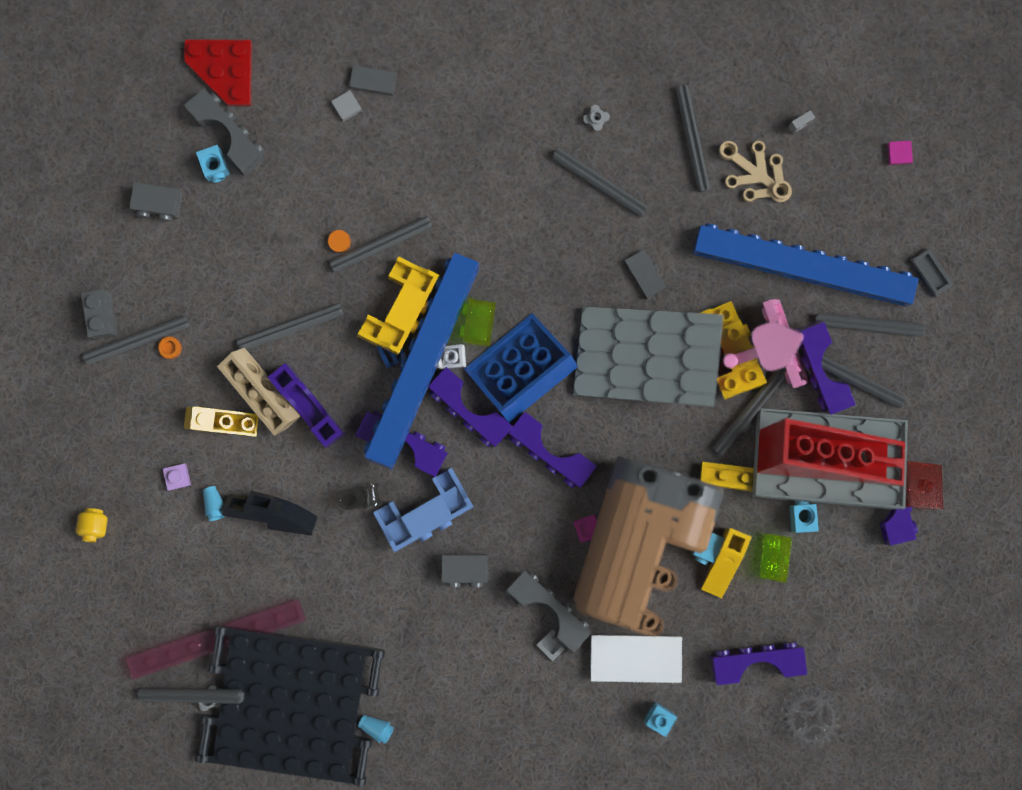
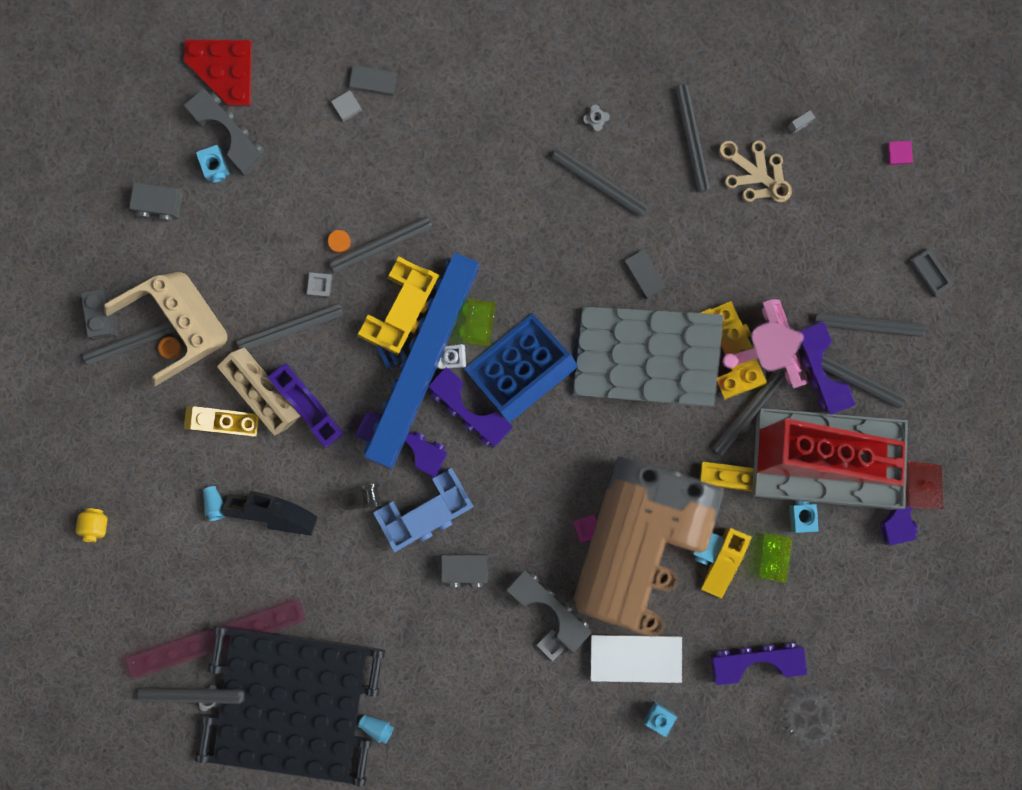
lavender plate [163,463,191,491] -> none
dark purple arch [508,412,597,489] -> none
blue brick [692,223,919,307] -> none
none -> tan windscreen [104,272,227,386]
none -> light grey tile [307,272,332,297]

